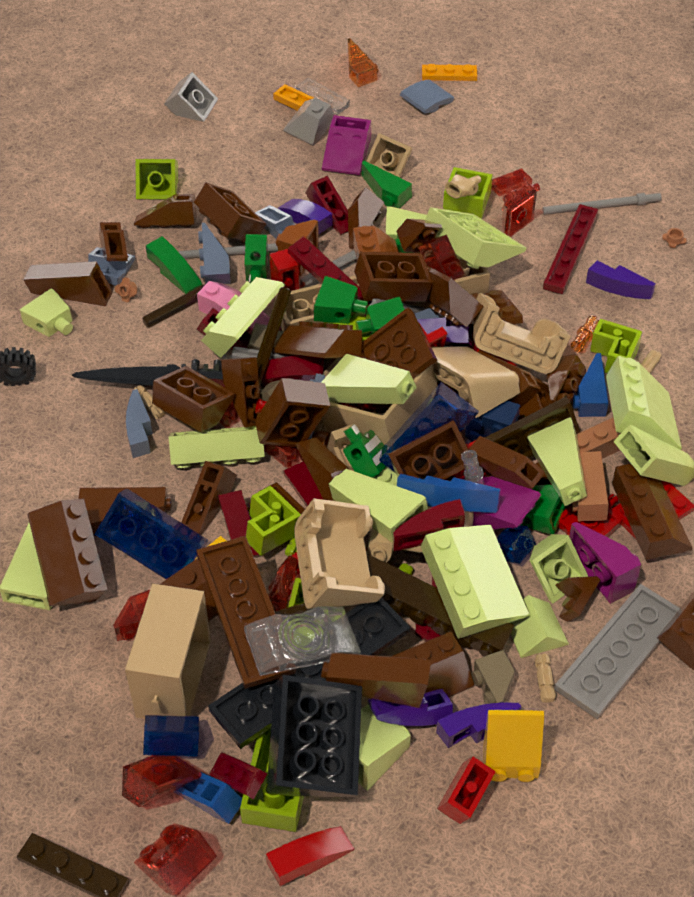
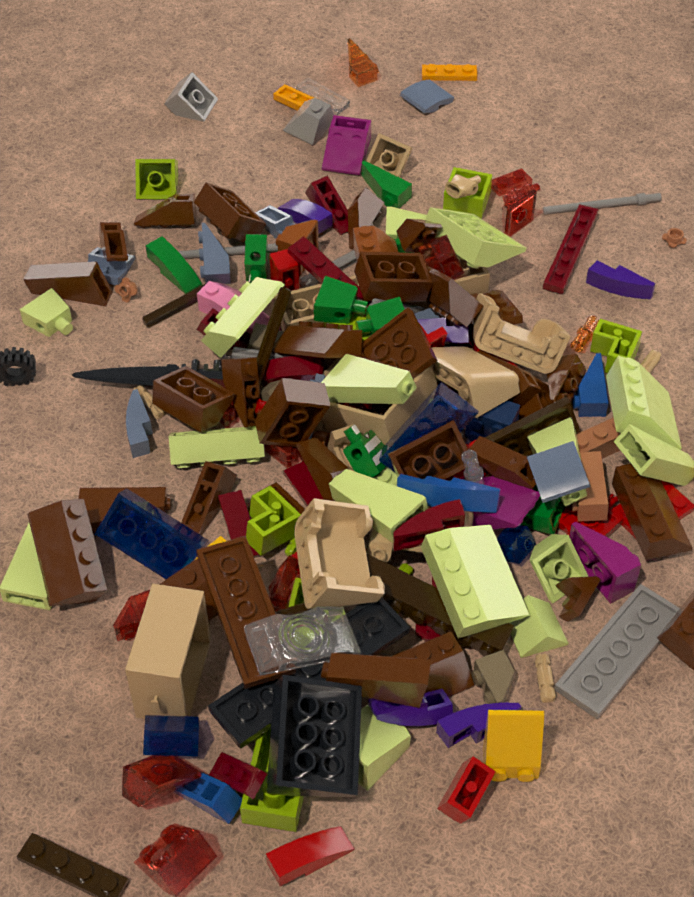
none -> sand blue slope [527,441,590,503]

